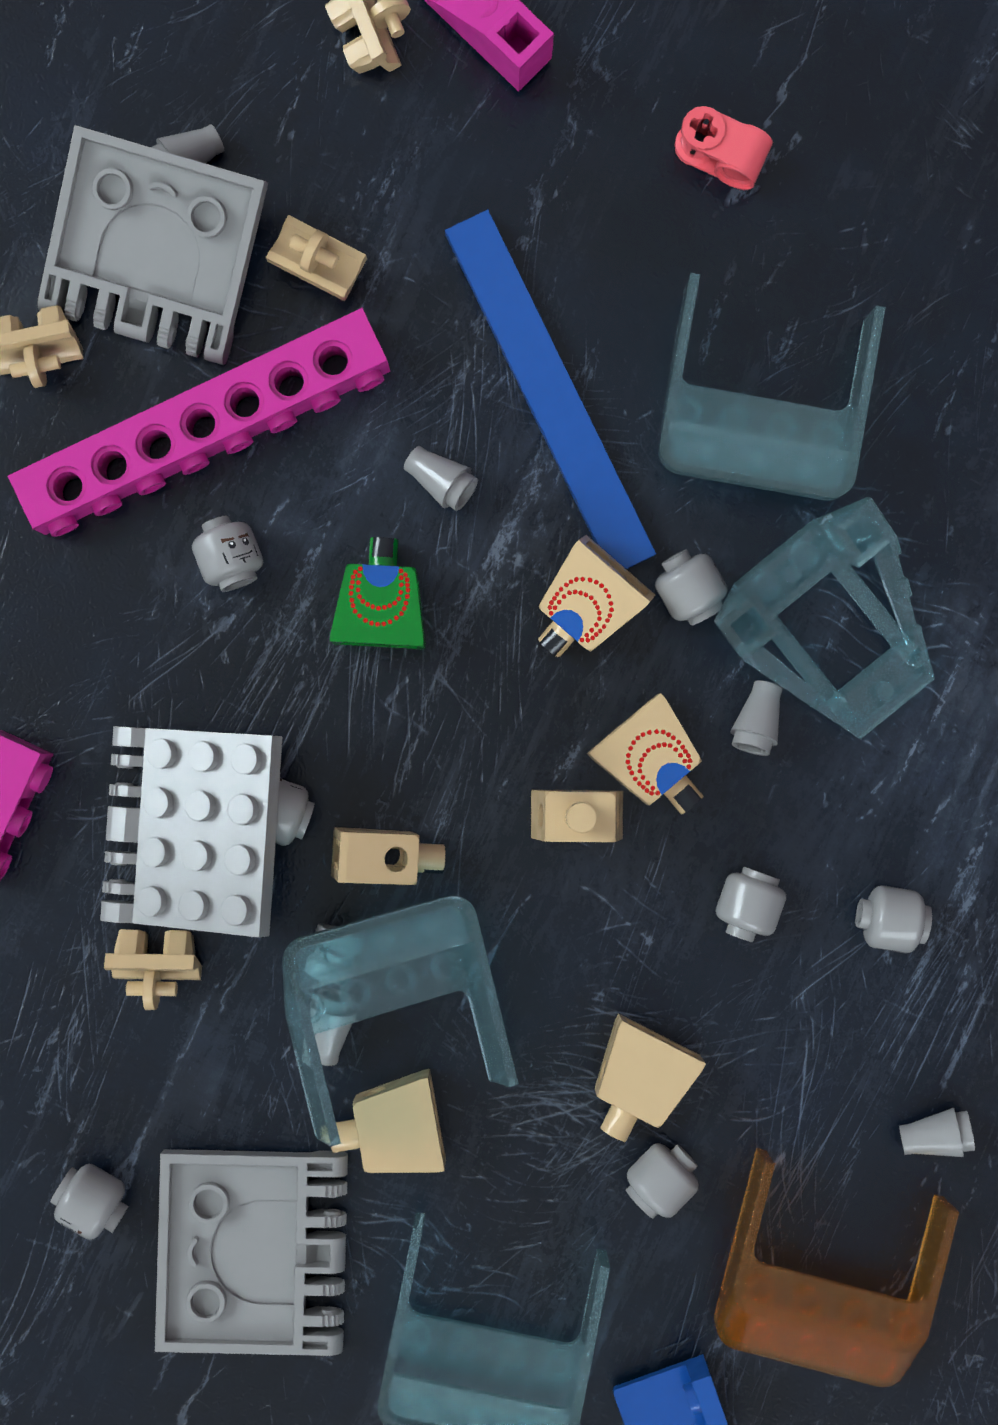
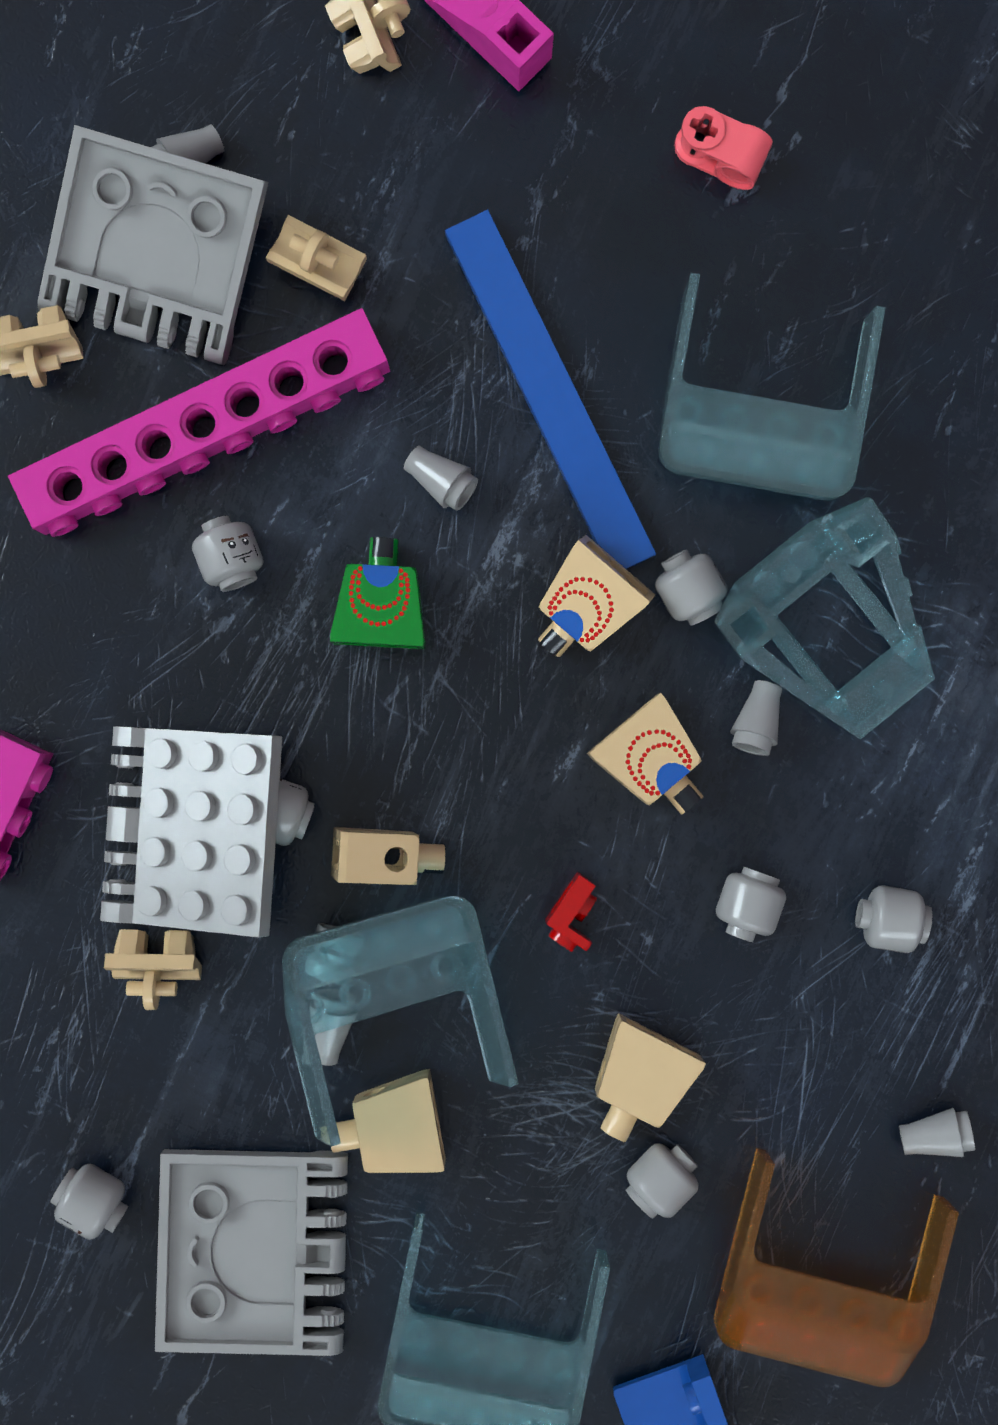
tan torso [531,790,623,842] -> none
none -> red bracket [545,872,597,952]

